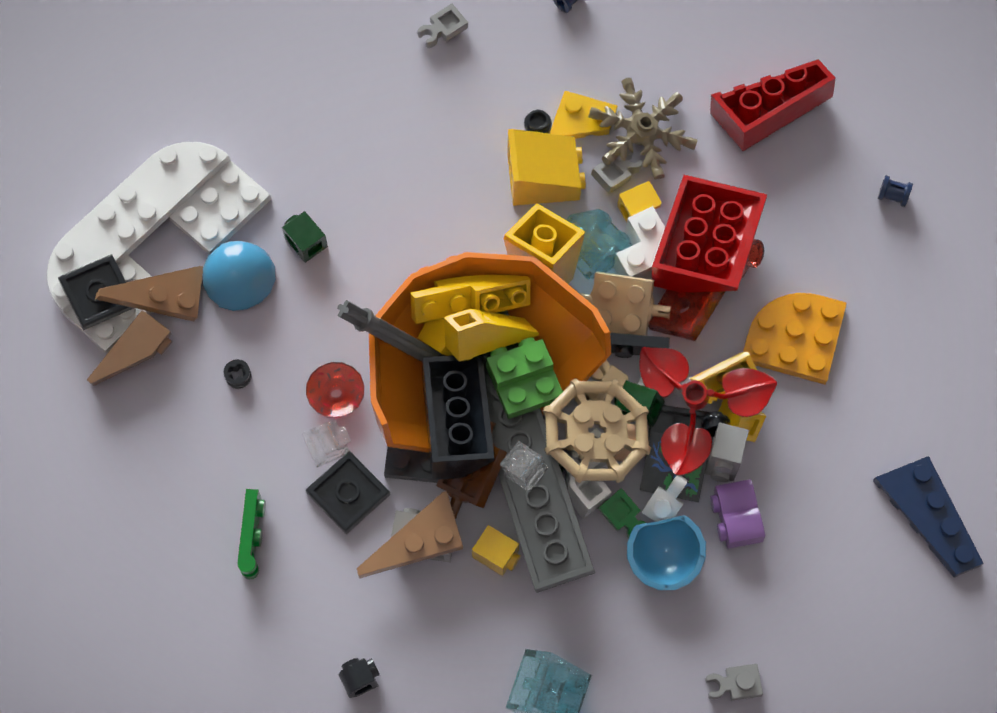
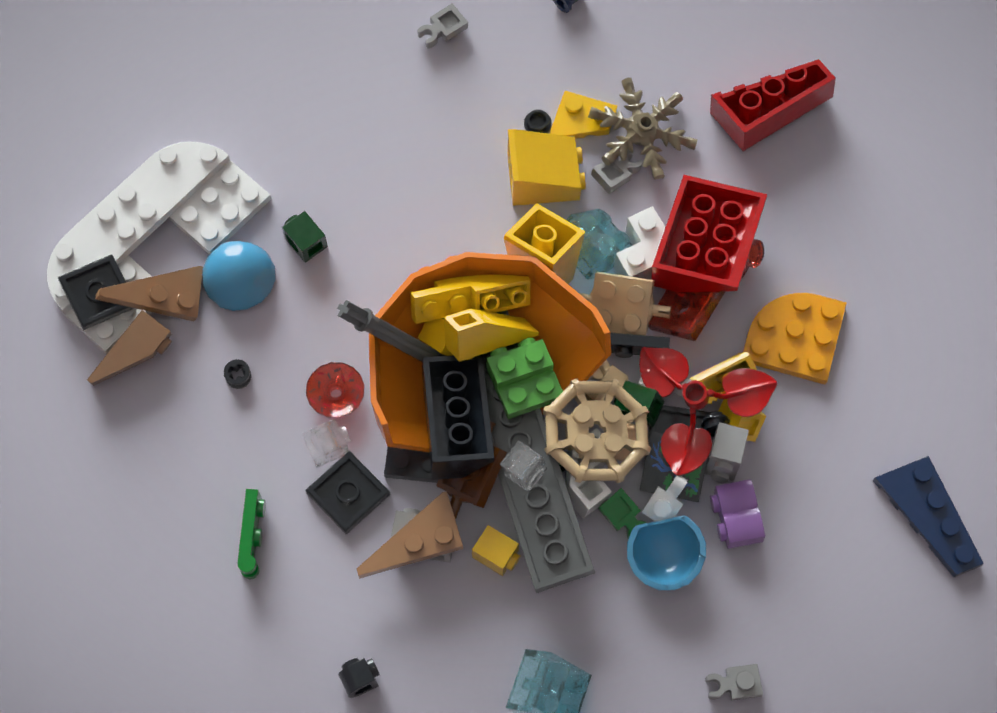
yellow panel [617,181,662,223] -> none
dark blue bush [877,175,913,207] -> none

